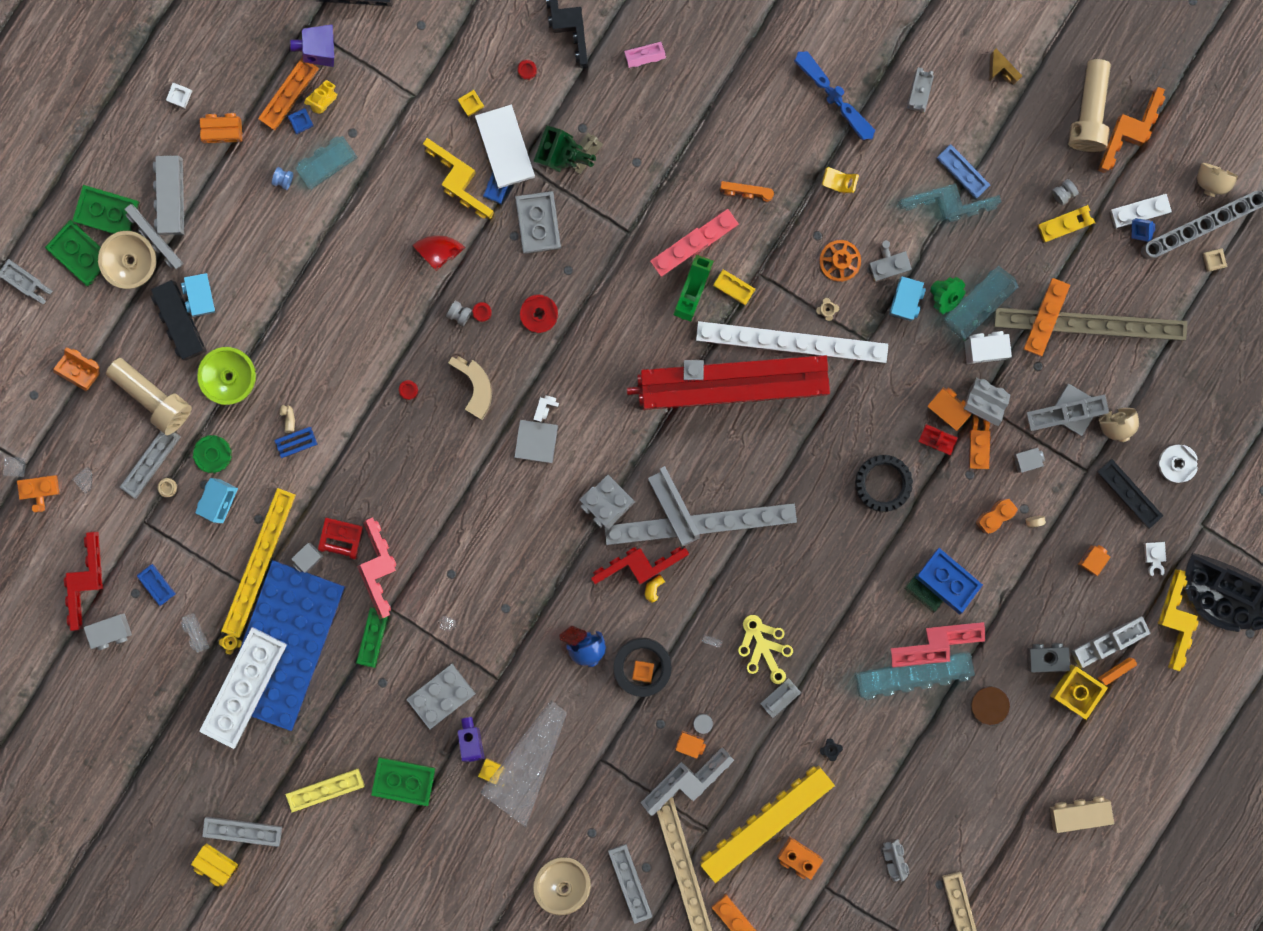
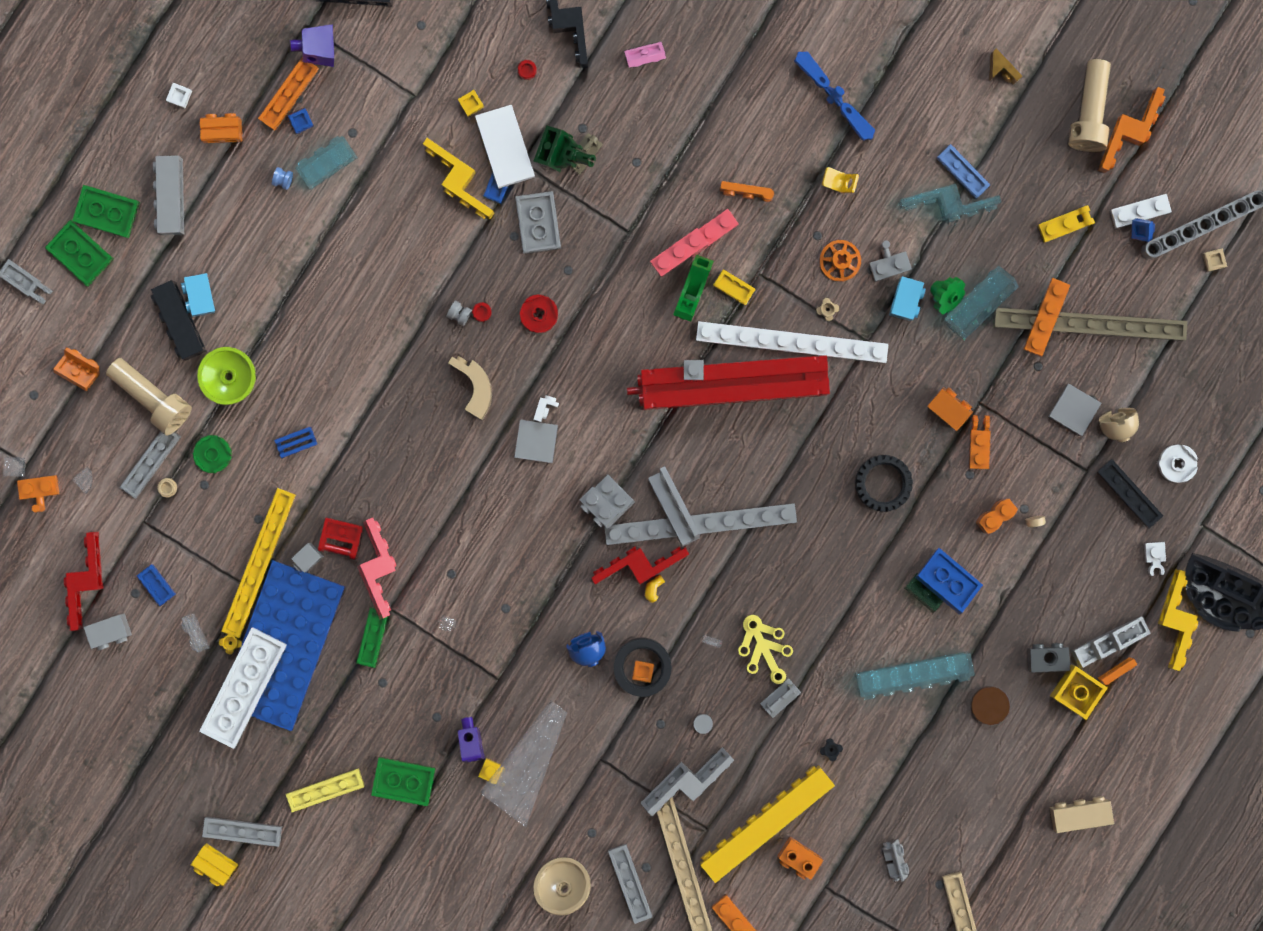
tan dish [98,231,156,289] -> none
light grey plate [125,204,184,269] -> none
medium azure brick [195,478,238,523] -> none
tan arm [280,405,295,434] -> none
yellow hips [304,80,338,114] -> none
red tile [399,380,418,400] -> none
light grey plate [406,663,476,729] -> none
red brick [412,235,466,271] -> none
clear red tile [559,626,587,646] -> none
orange brick [675,730,706,758] -> none
coral bracket [891,622,985,667] -> none
light grey hinge [906,67,934,113] -> none
red hips [918,424,958,455] -> none
white brick [964,331,1012,364] -> none
light grey plate [964,377,1010,426] -> none
light grey brick [1013,448,1045,473] -> none
light grey slope [1027,395,1109,431] -> none
light grey wheel [1051,179,1079,206] -> none
orange brick [1078,545,1111,576] -> none
tan cylinder [1197,163,1238,197] -> none

